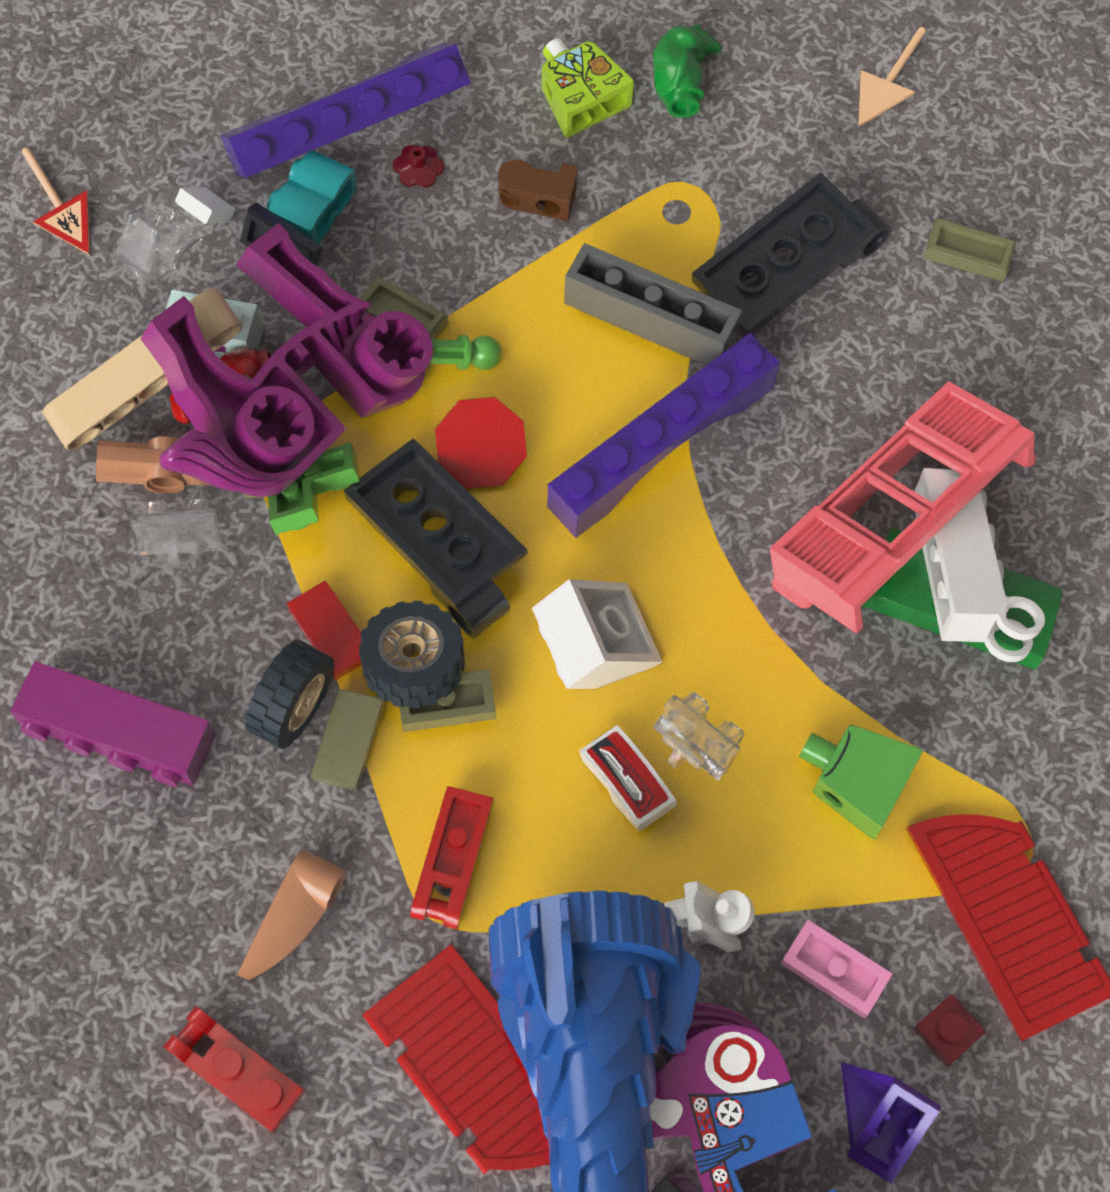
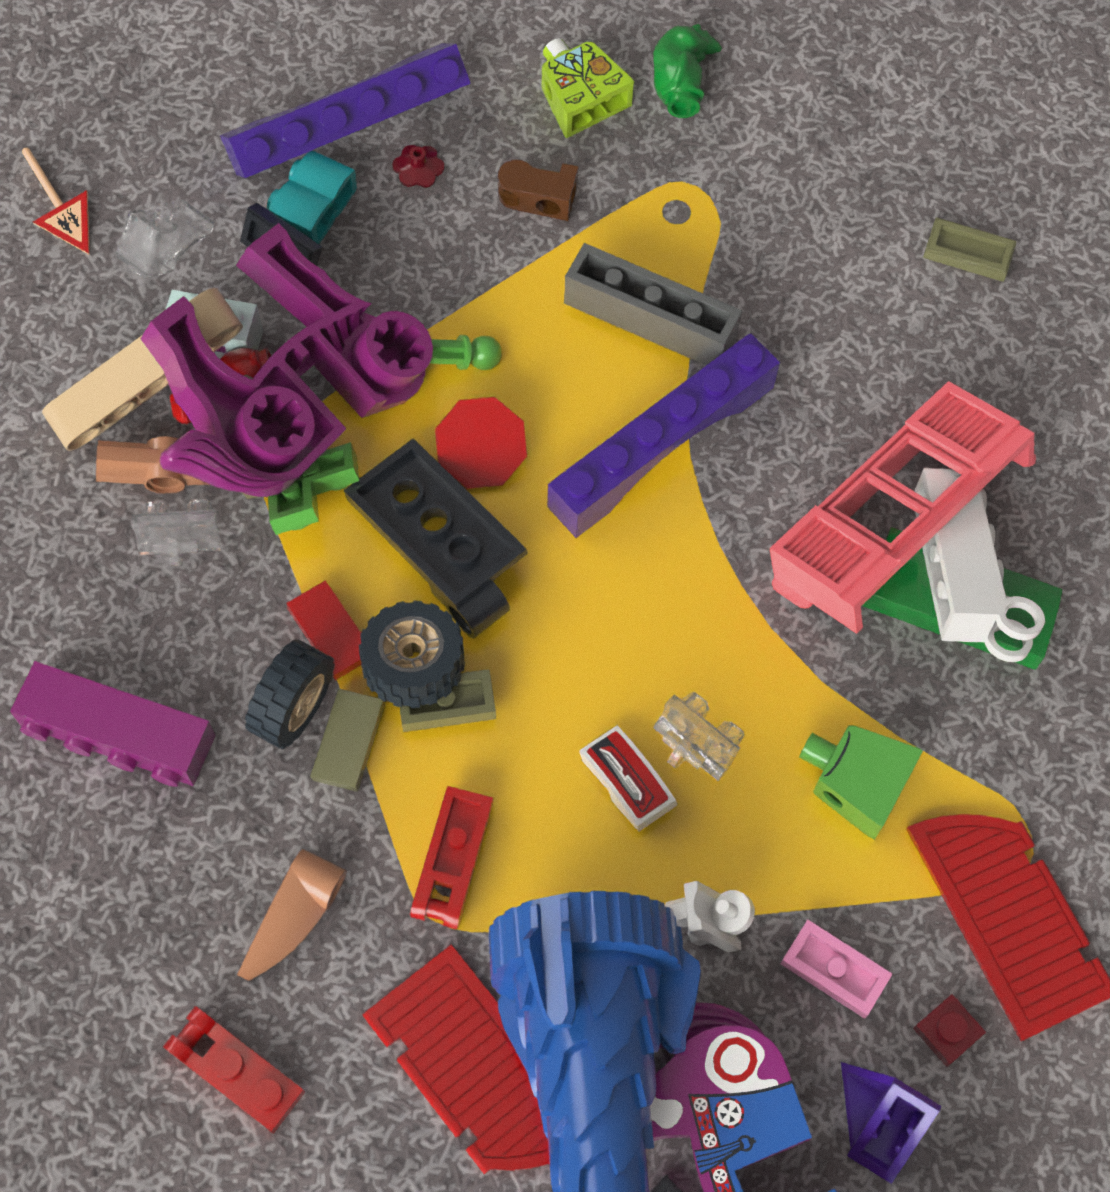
white tile [175,187,236,224] -> none
olive tile [359,276,448,339] -> none
white slope [532,579,662,689] -> none
black hinge [692,172,892,336] -> none
light nougat piece [858,27,926,127] -> none

